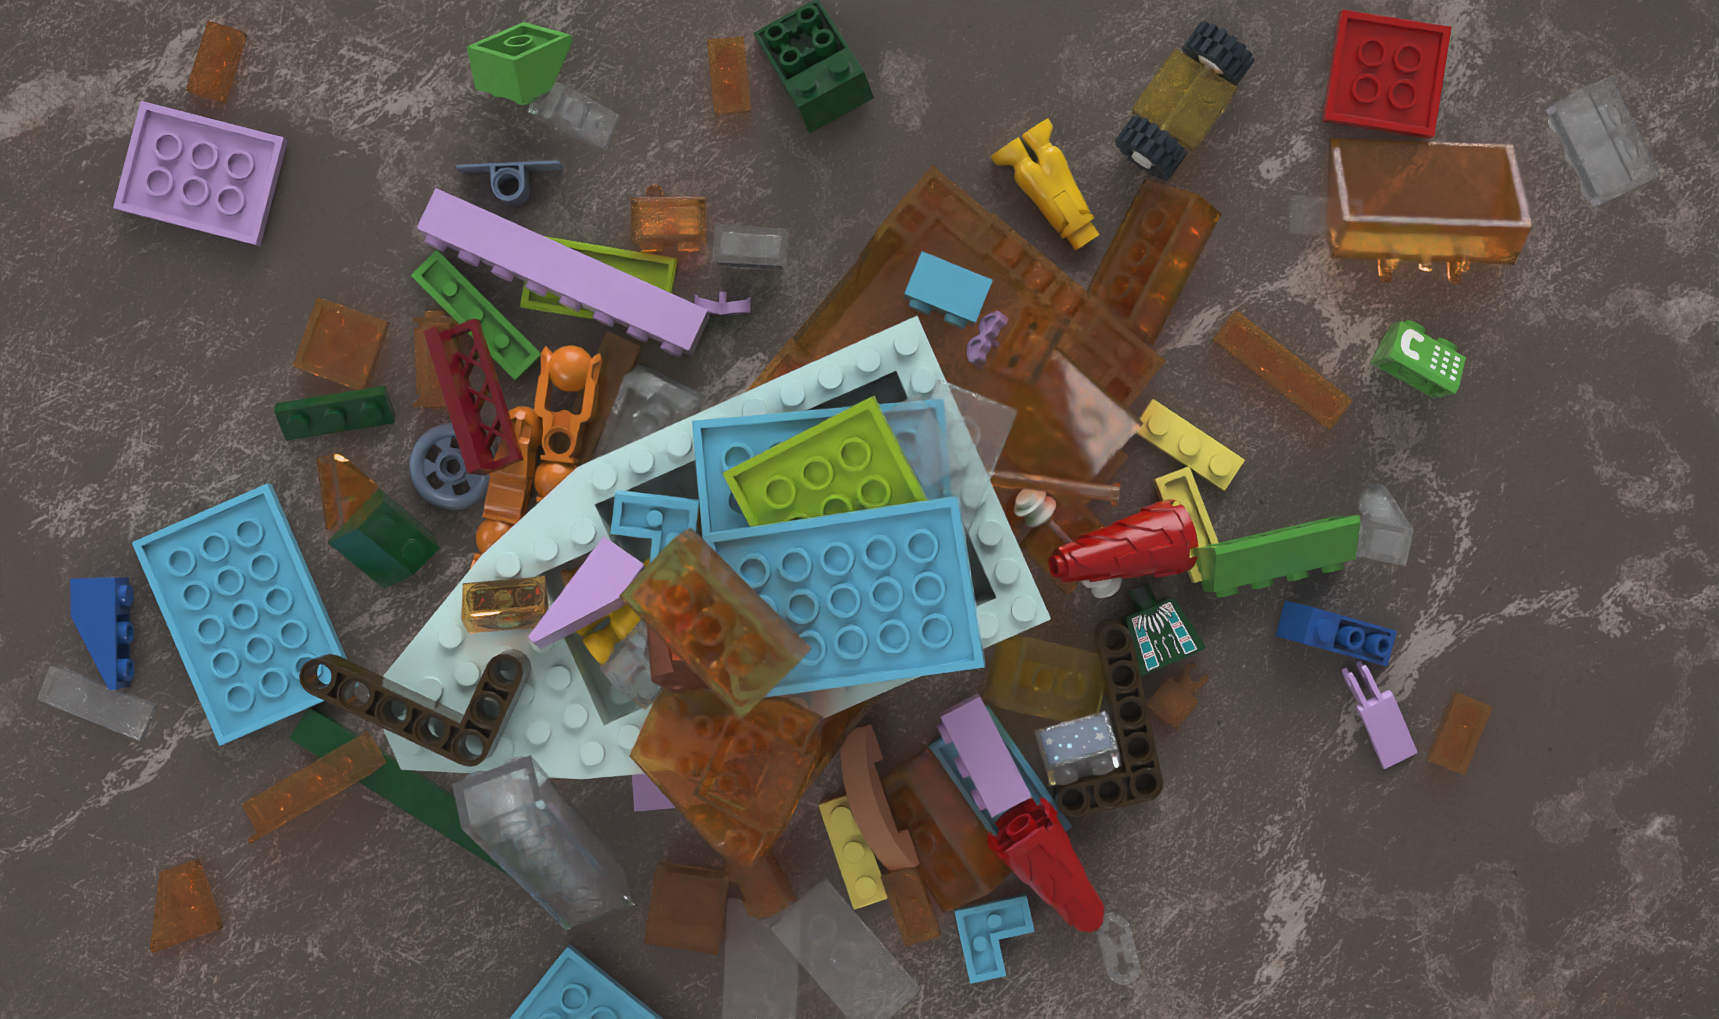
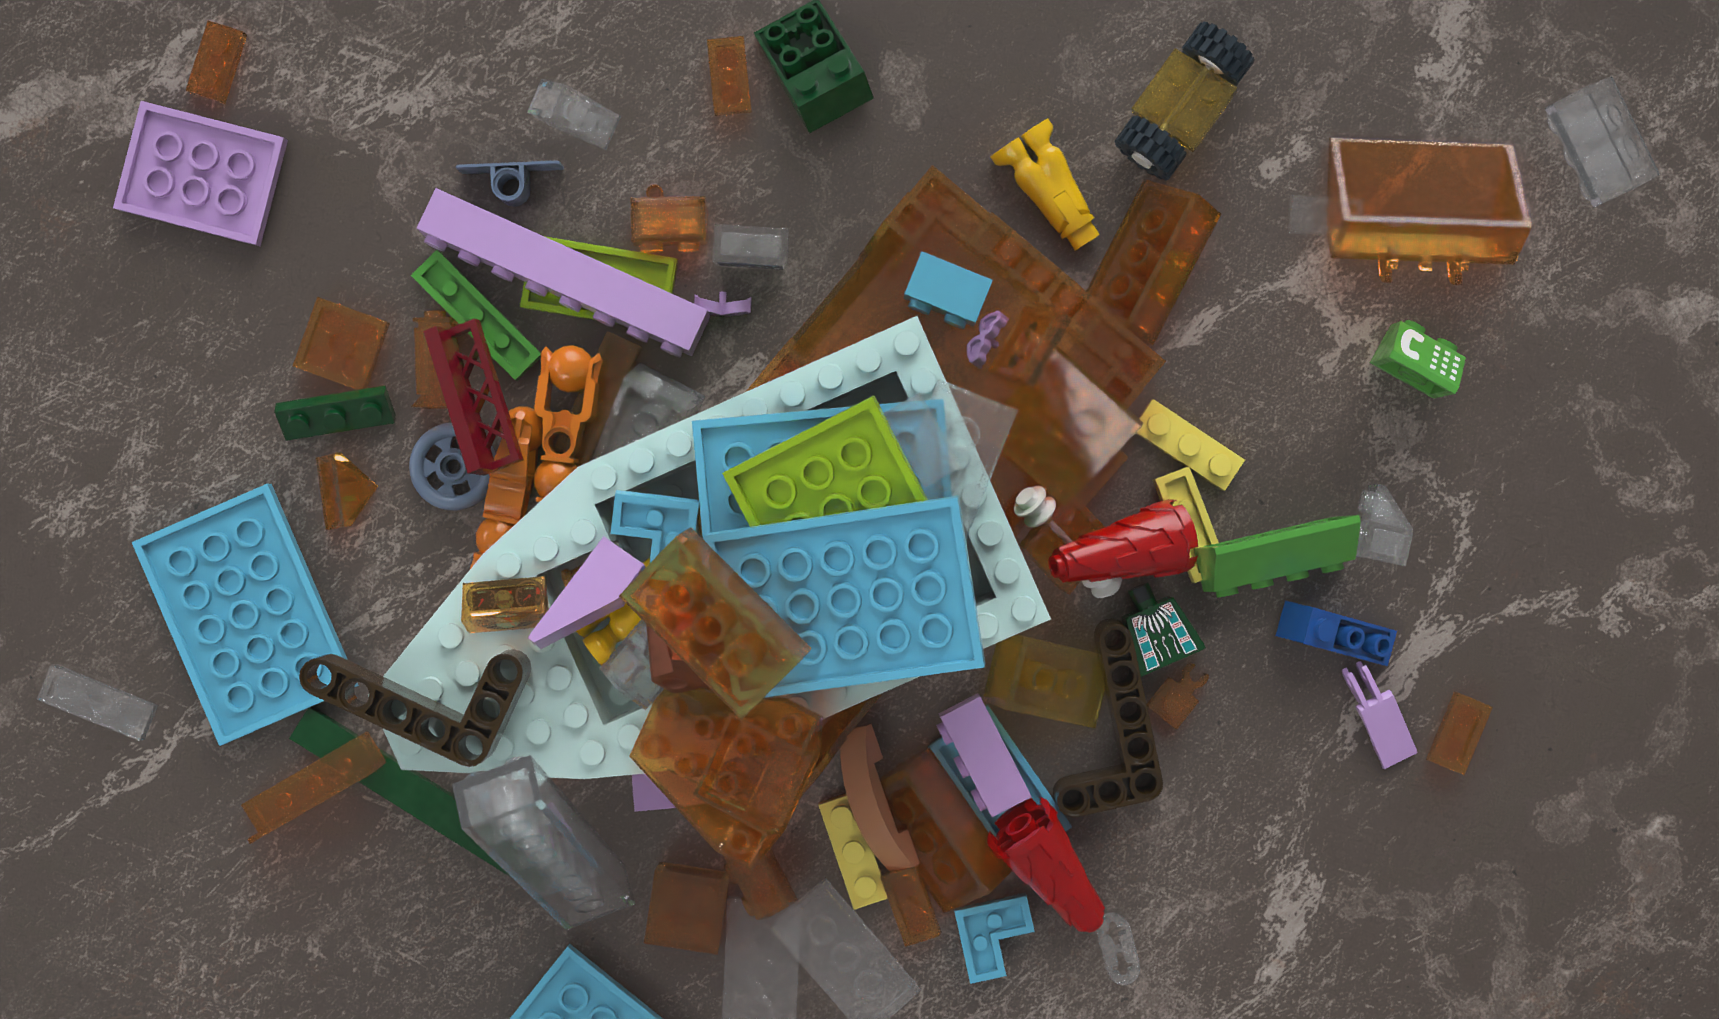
blue slope [70,577,134,690] -> none
clear orange wing [150,858,223,953] -> none
dark green slope [328,488,440,589] -> none
bright green slope [466,22,572,105] -> none
clear orange bar [985,469,1121,506] -> none
brick [1034,711,1121,786] -> none
clear orange plate [1211,310,1353,430] -> none
red plate [1321,9,1452,139] -> none

